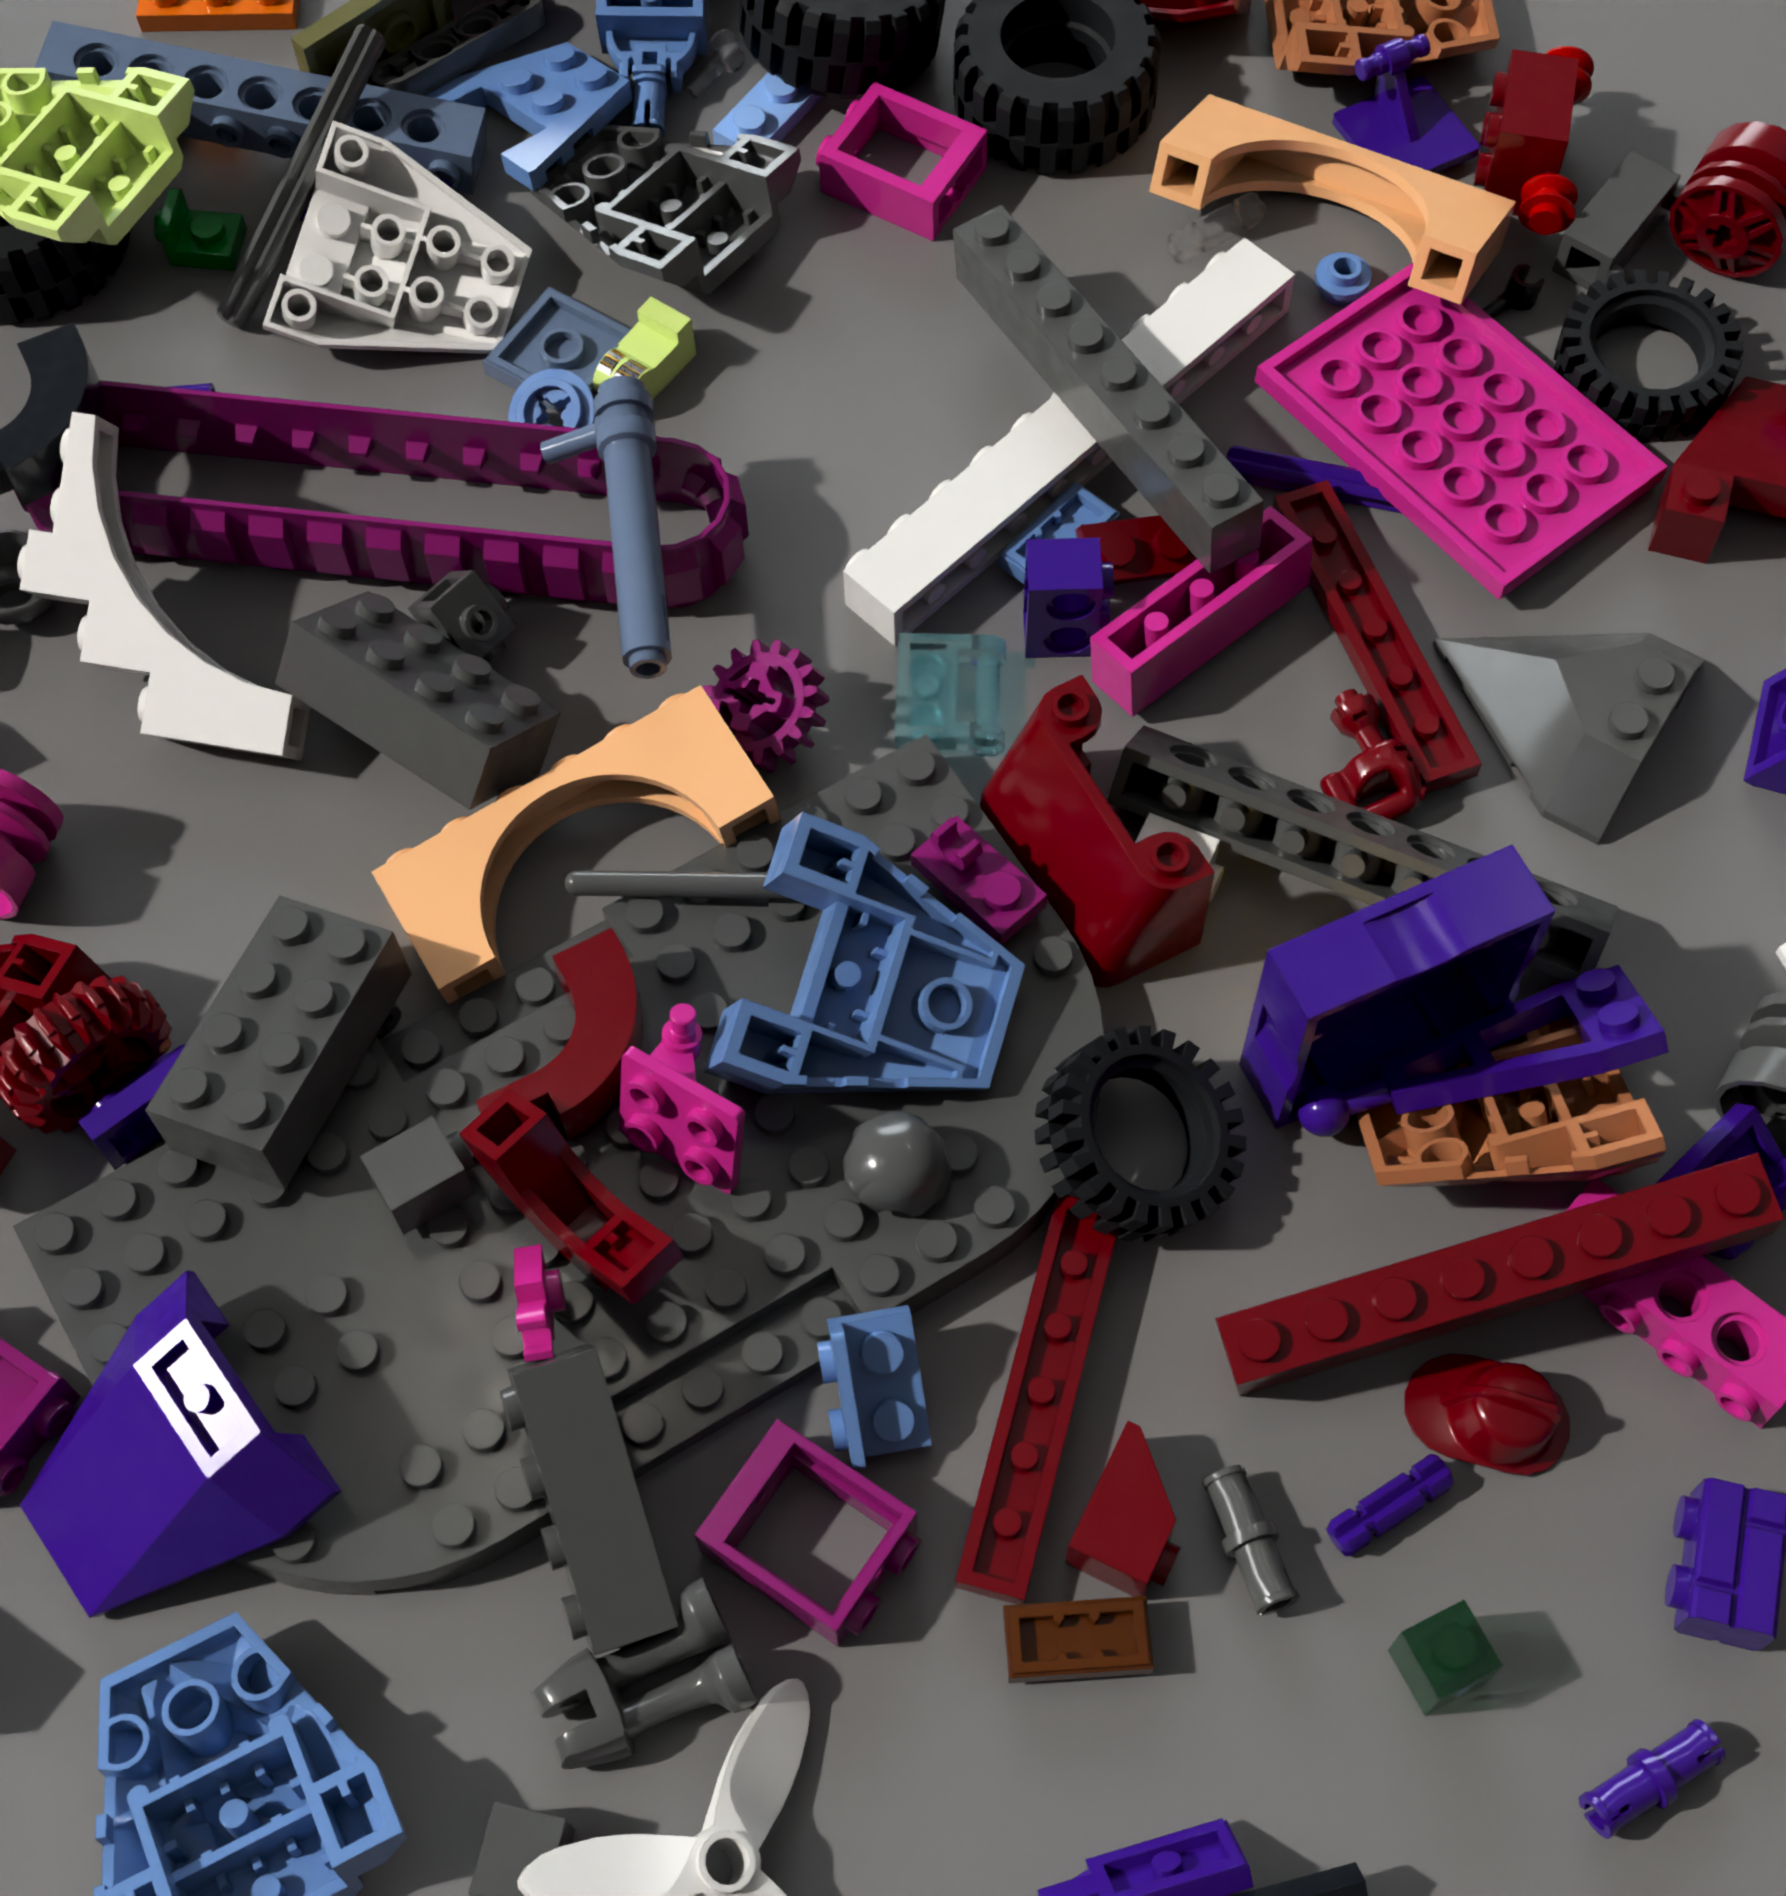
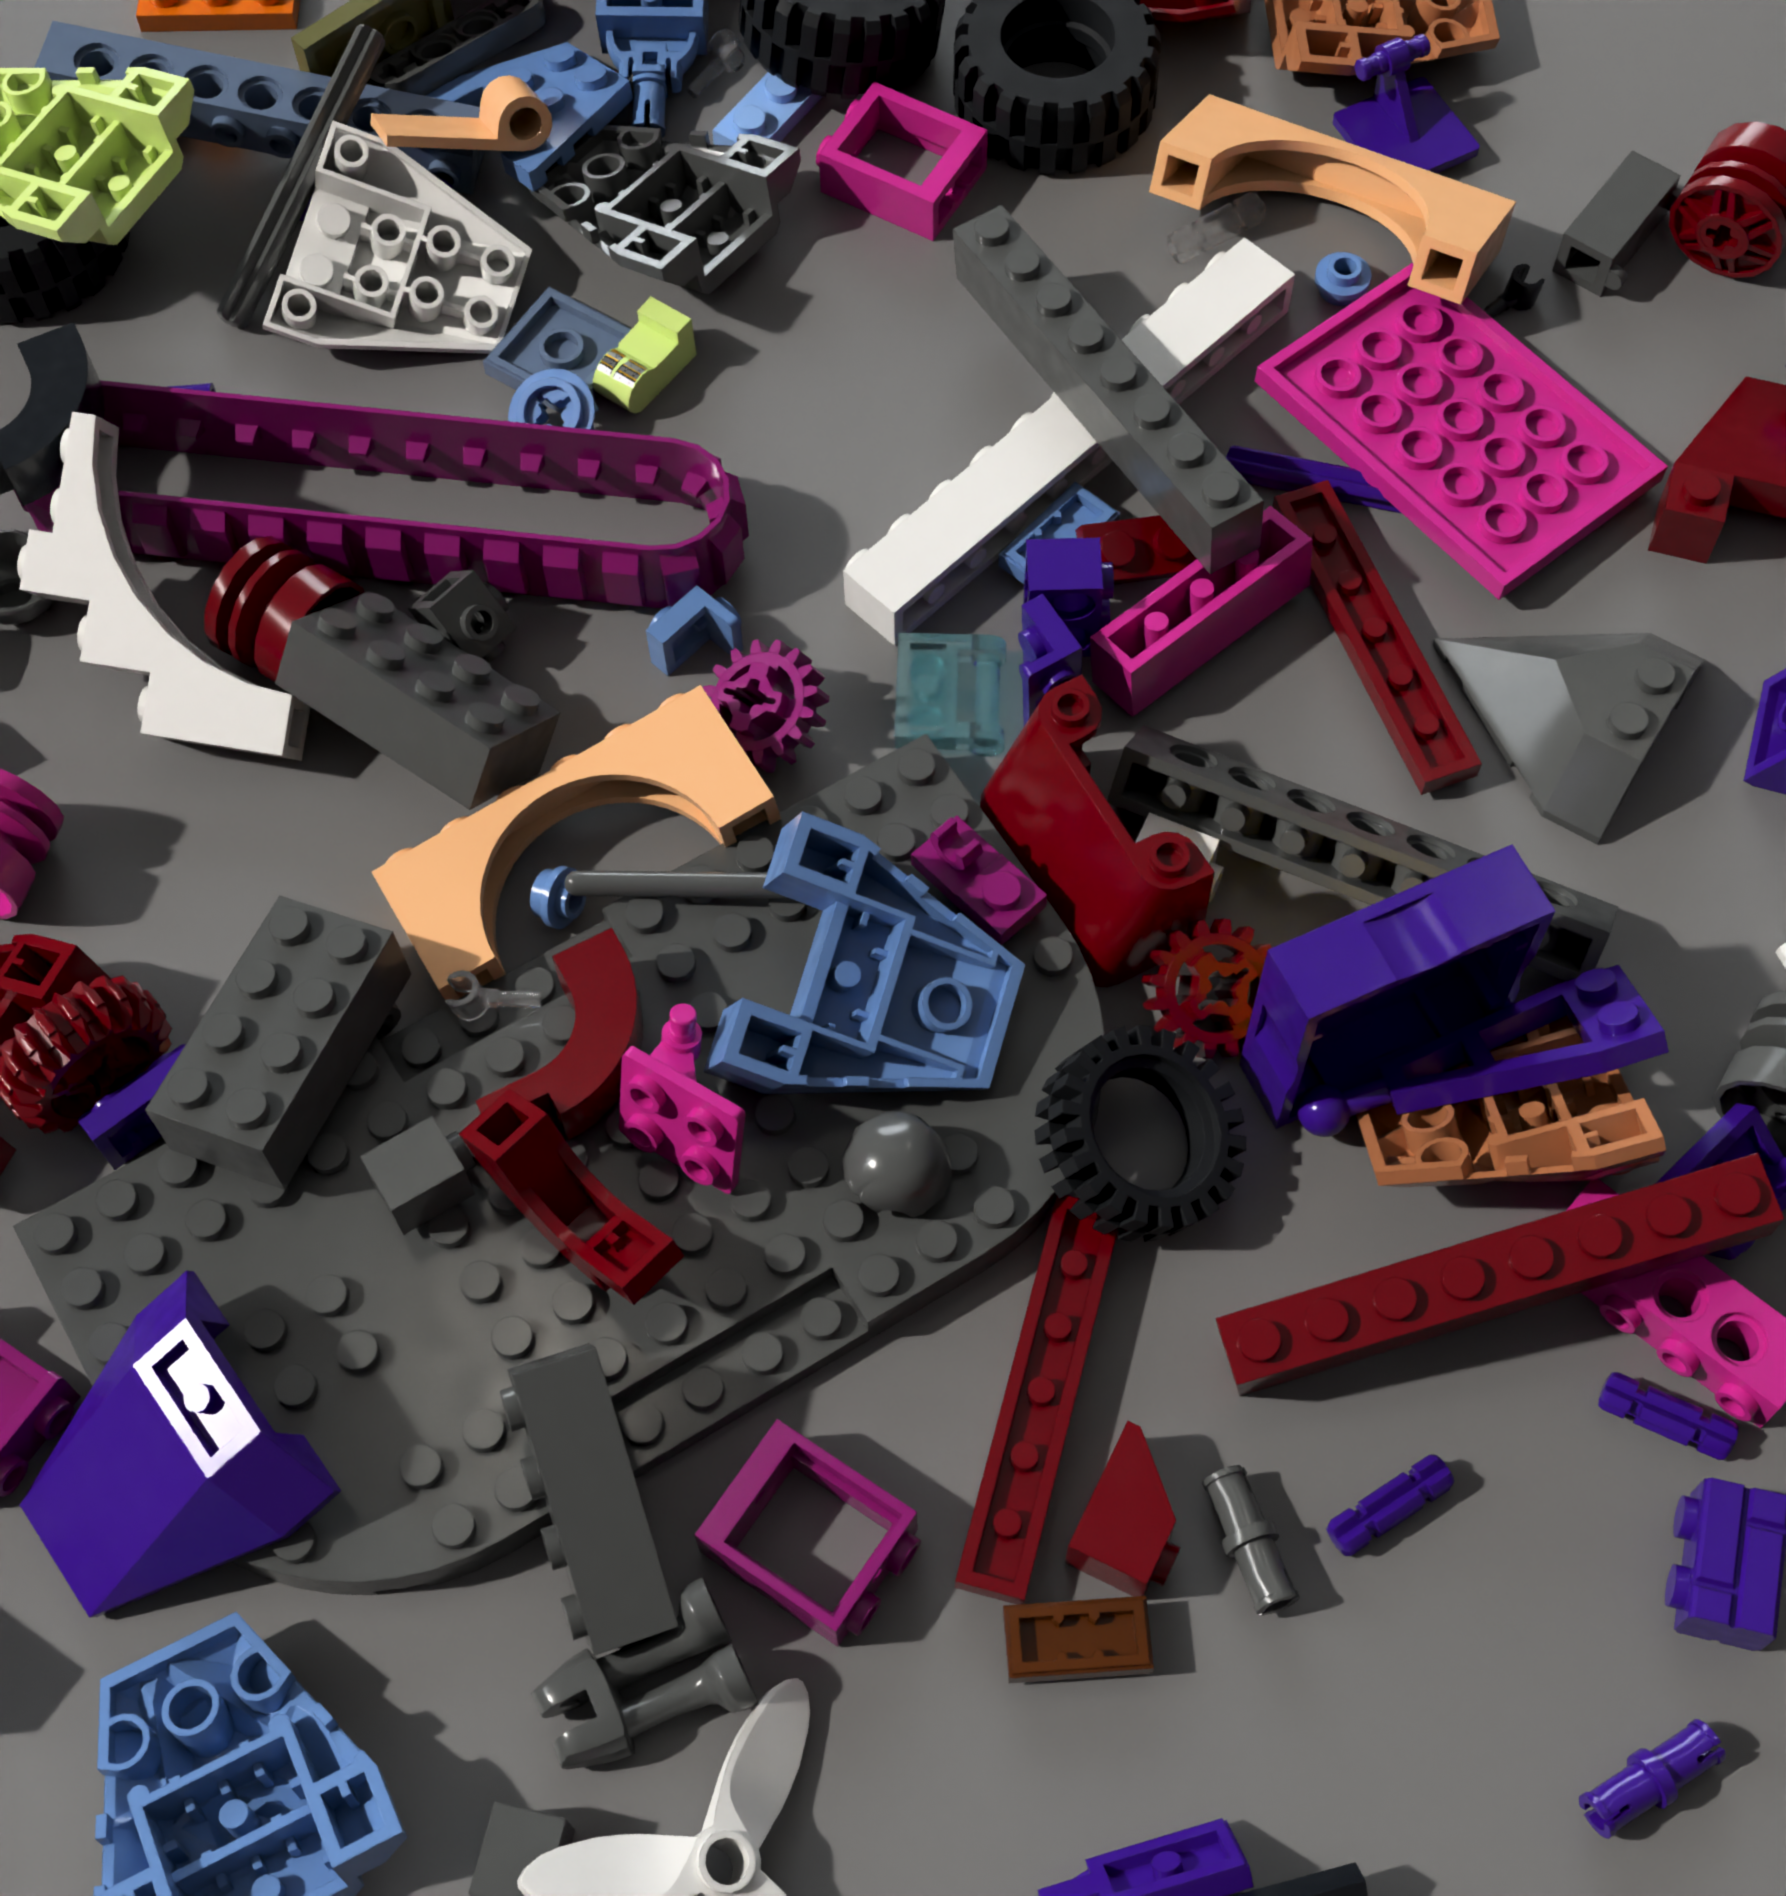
green bracket [154,188,247,271] -> none
dark pink plate [514,1244,566,1362] -> none
sand blue cylinder [540,376,672,679] -> none
medium blue bracket [817,1305,932,1470] -> none
dark red piece [1320,689,1426,821] -> none
clear green brick [1388,1600,1503,1716] -> none
dark red piece [1404,1354,1570,1476] -> none
dark red brick [1473,46,1594,235] -> none
black tyre [1553,269,1744,443] -> none
none -> dark red wheel [204,536,364,681]
none -> light nougat door [370,75,552,152]
none -> clear hand [445,970,542,1021]
none -> medium blue plate [530,866,586,929]
none -> medium blue bracket [646,585,743,676]
none -> dark purple bracket [1018,594,1082,726]
none -> dark red gear [1142,918,1273,1059]
none -> dark purple axle [1598,1372,1739,1460]

